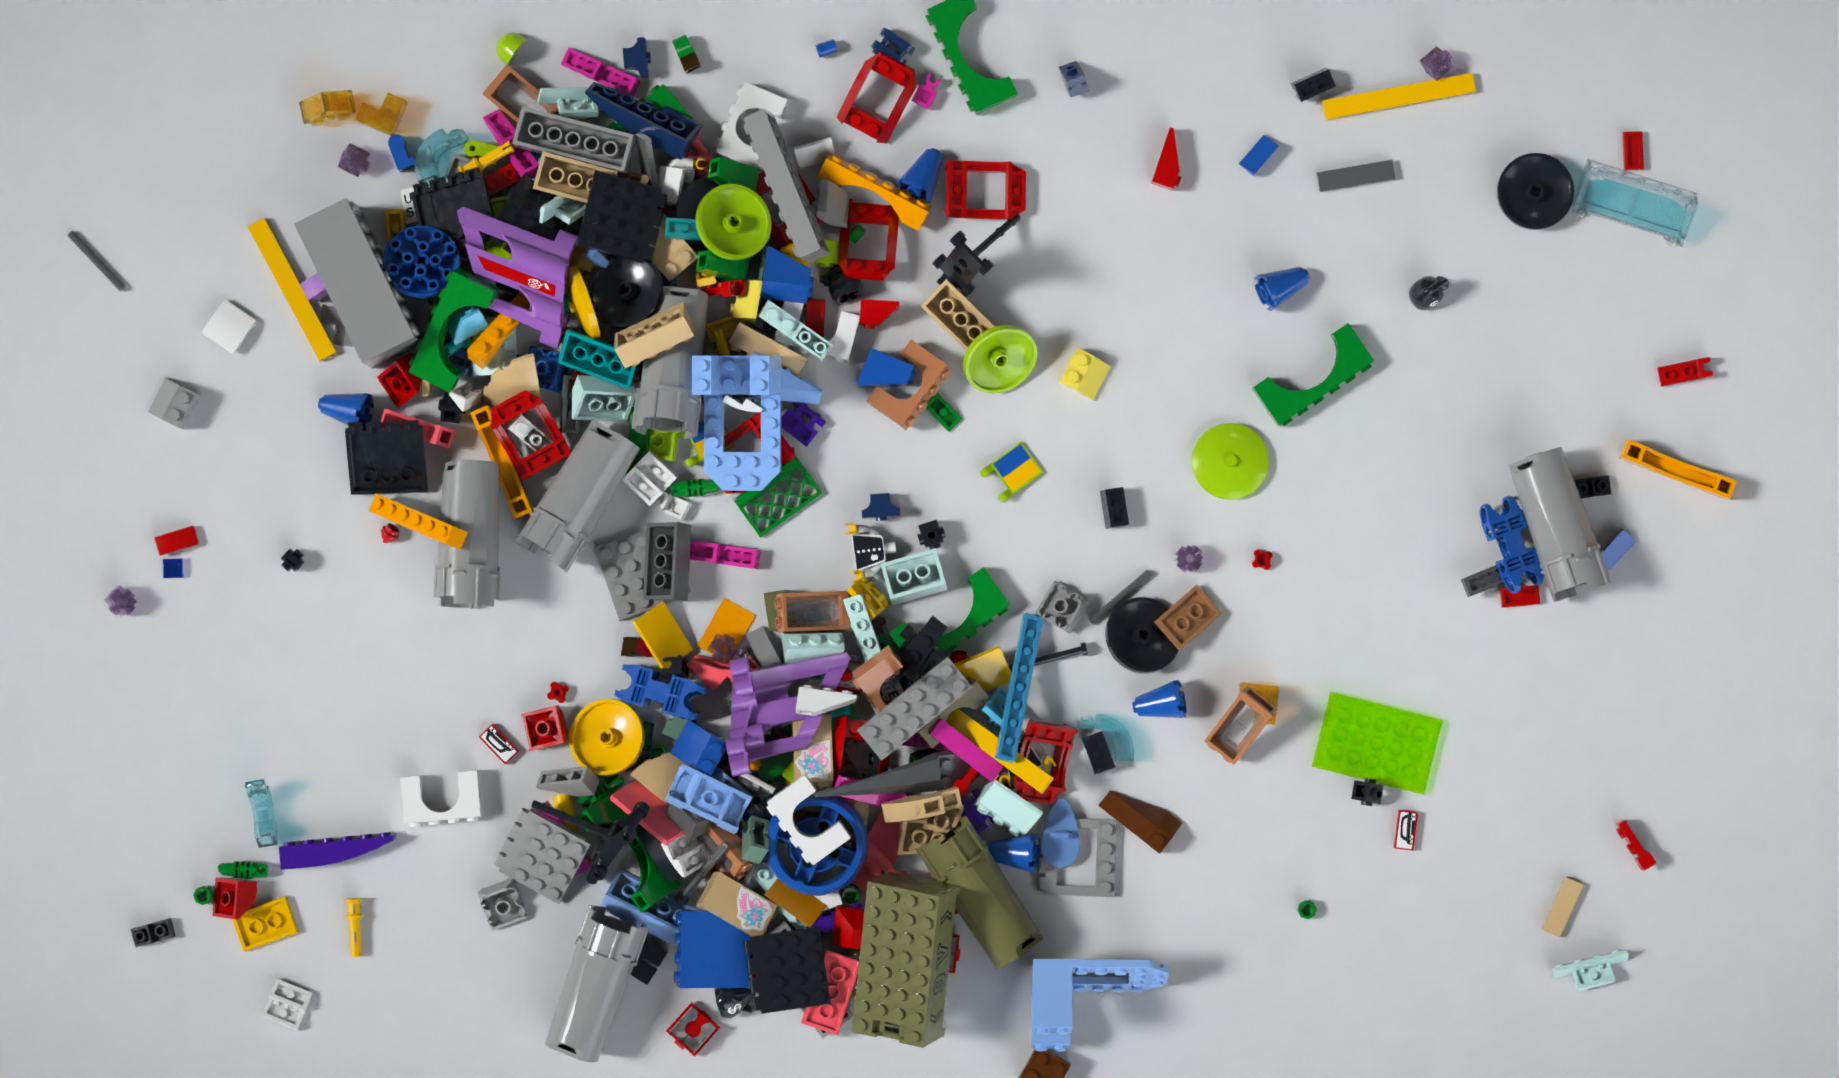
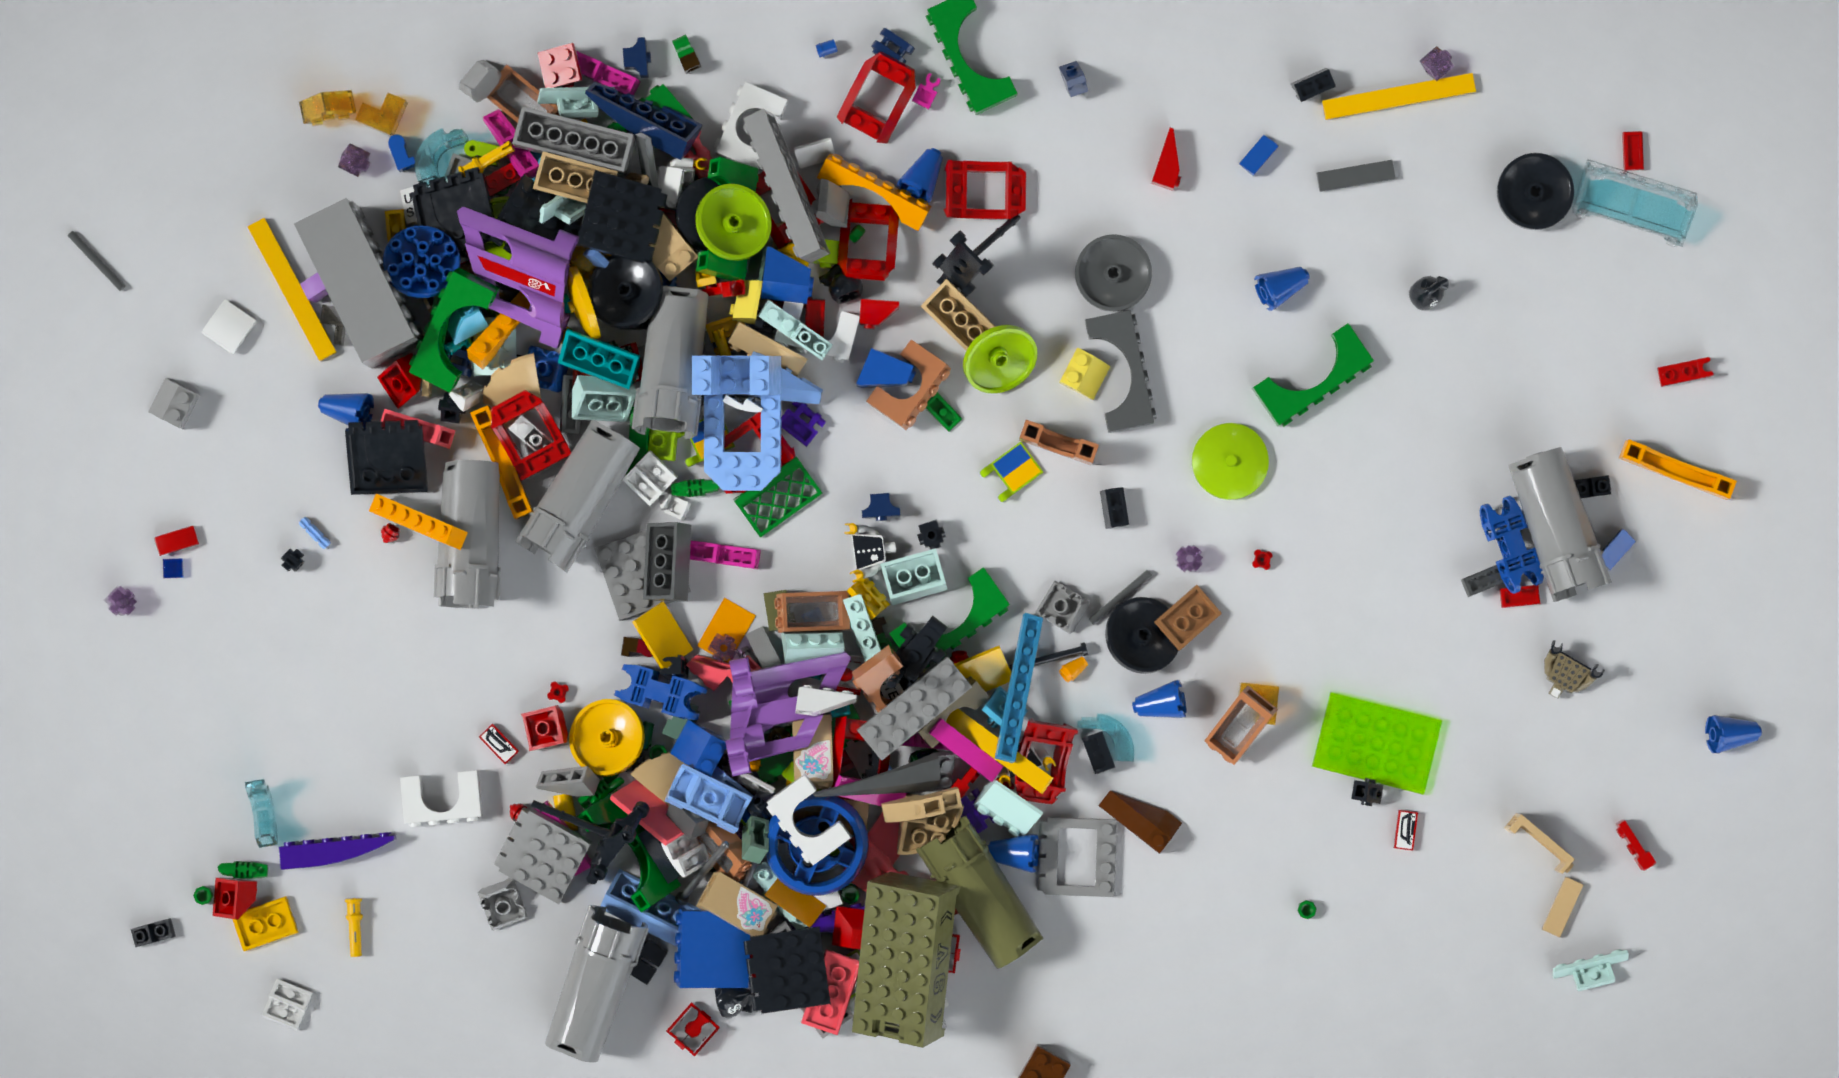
lime helmet [496,33,528,66] -> none
tan slope [614,301,694,368] -> none
teal plate [665,218,701,240] -> none
light blue bracket [1031,959,1169,1052] -> none
medium blue shield [1041,798,1080,868] -> none
none -> light blue axle [299,517,331,549]
none -> light grey slope [459,60,501,102]
none -> red plate [509,803,527,822]
none -> piece [537,43,583,88]
none -> nougat arch [1019,420,1099,465]
none -> light orange cone [1059,656,1088,683]
none -> dark grey dish [1075,234,1152,312]
none -> dark grey arch [1085,310,1157,433]
none -> tan panel [1504,813,1575,874]
none -> dark tan torso [1544,640,1605,699]
none -> blue cone [1705,715,1762,753]

